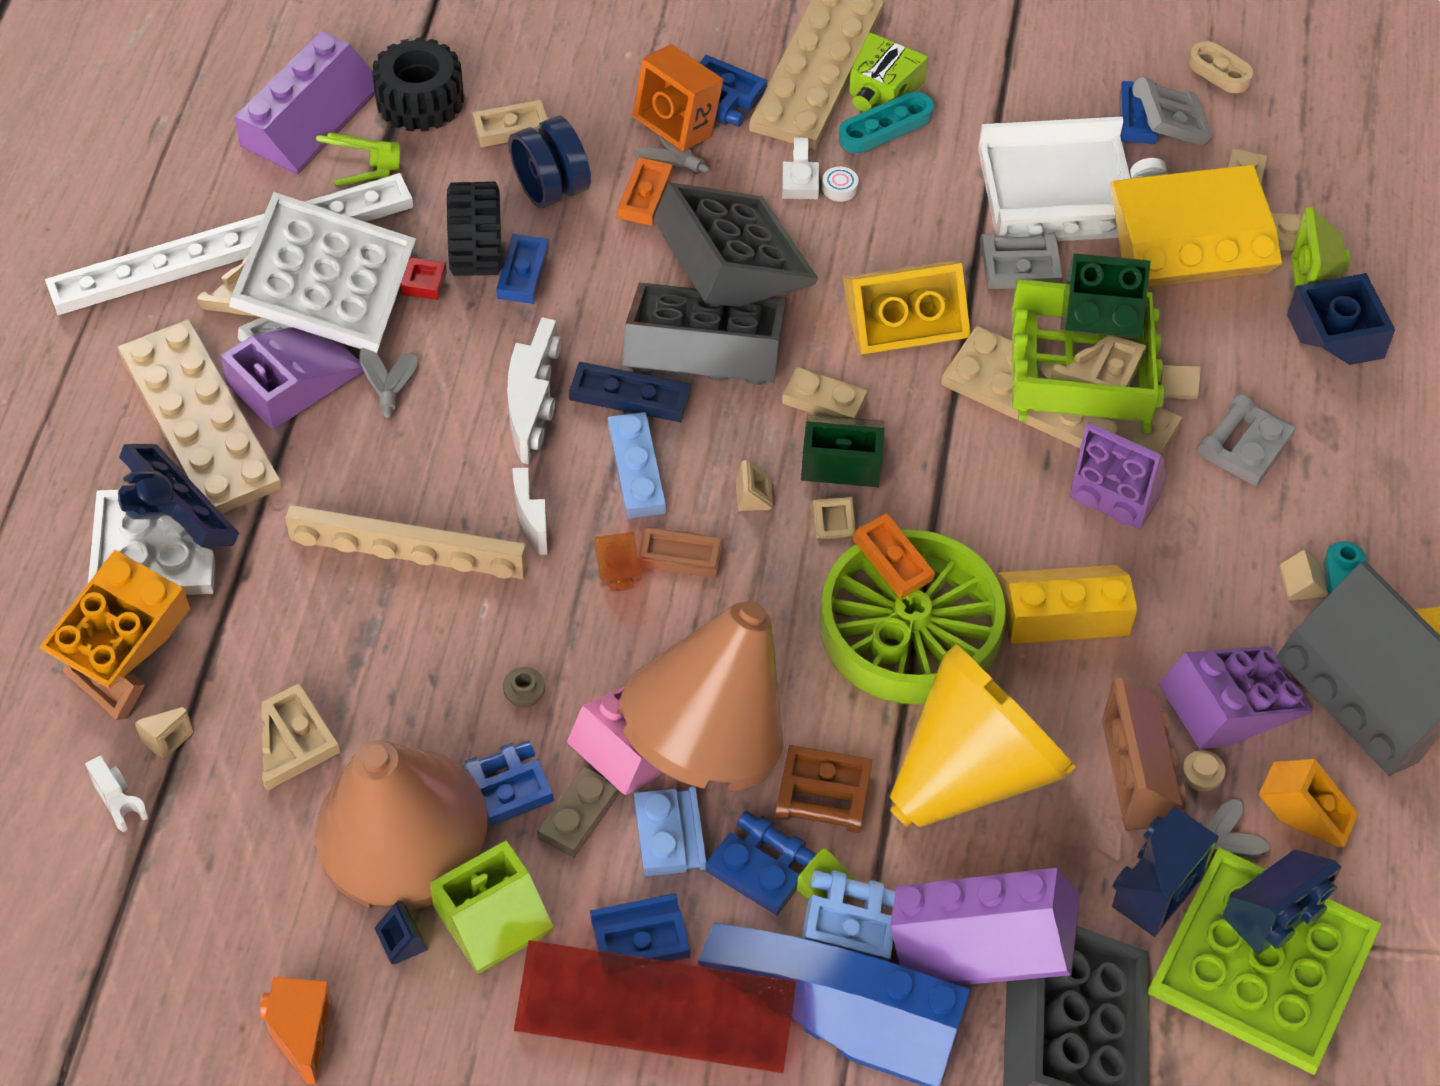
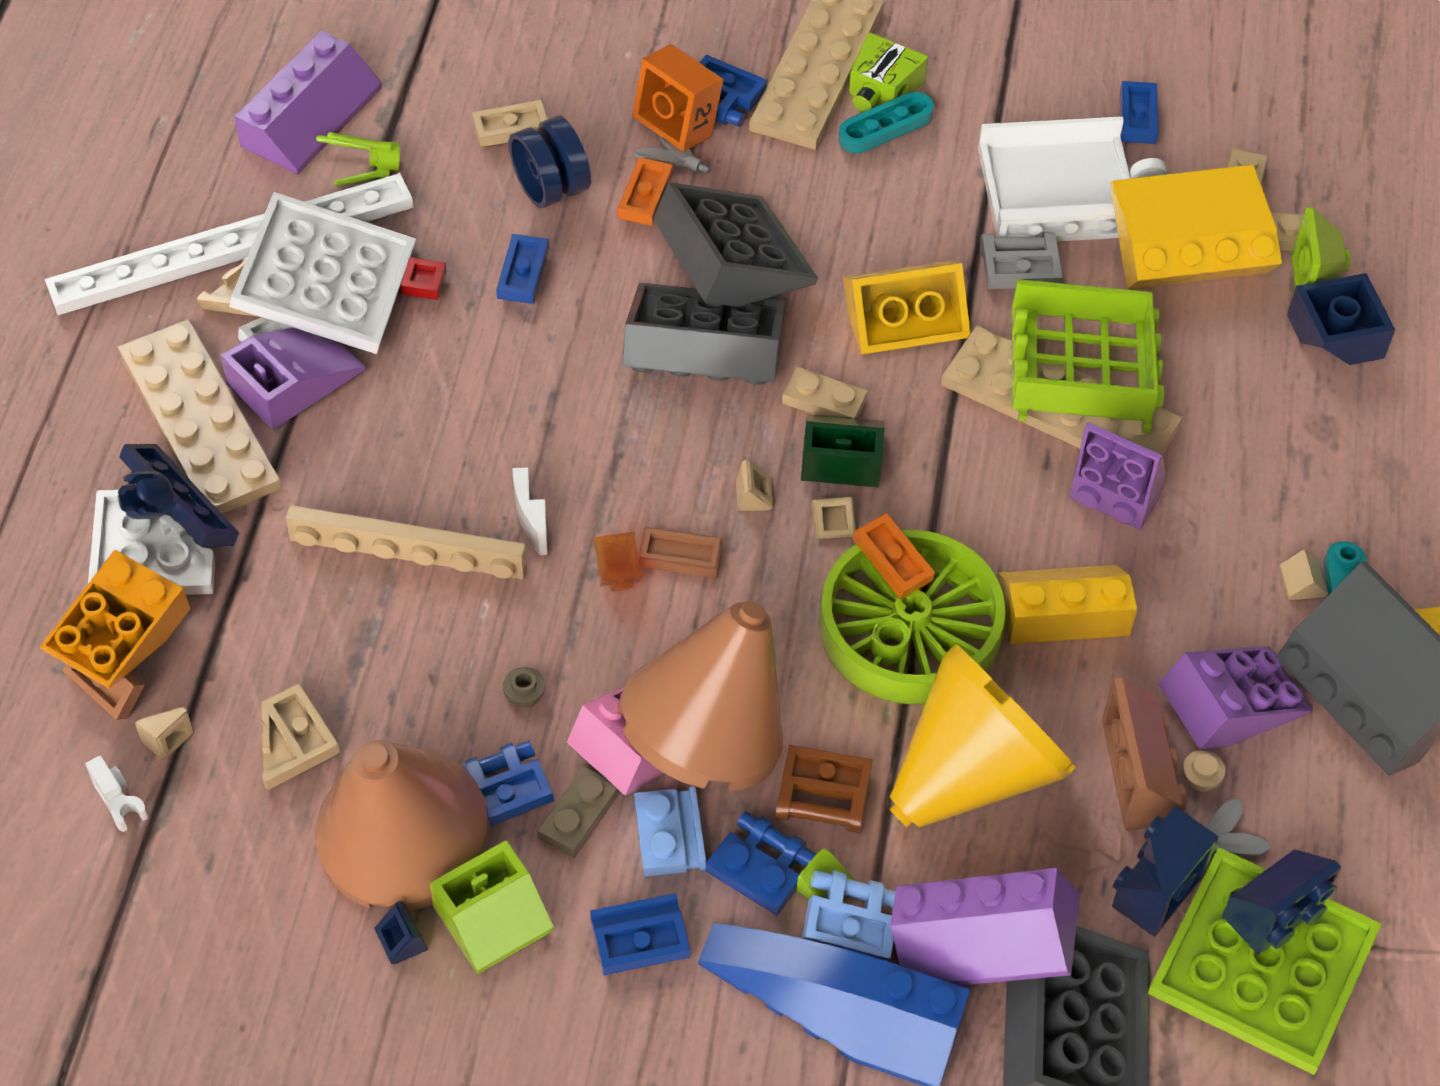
orange slope [260,976,332,1085] -> none
light grey piece [359,347,417,418] -> none
black tyre [372,38,464,131] -> none
black tyre [447,181,502,276] -> none
white slope [507,317,562,464] -> none
clear red plate [514,940,797,1073] -> none
dark blue plate [569,362,691,422] -> none
light blue plate [608,412,666,519] -> none
white plate [782,137,819,199] -> none
white tile [822,166,859,202] -> none
tan wing [1051,335,1146,387] -> none
dark green slope [1060,253,1151,338] -> none
light grey plate [1132,77,1212,146] -> none
tan slope [1158,365,1201,399] -> none
tan plate [1189,41,1253,93] -> none
light grey plate [1197,394,1296,487] -> none
light orange slope [1258,759,1359,847] -> none

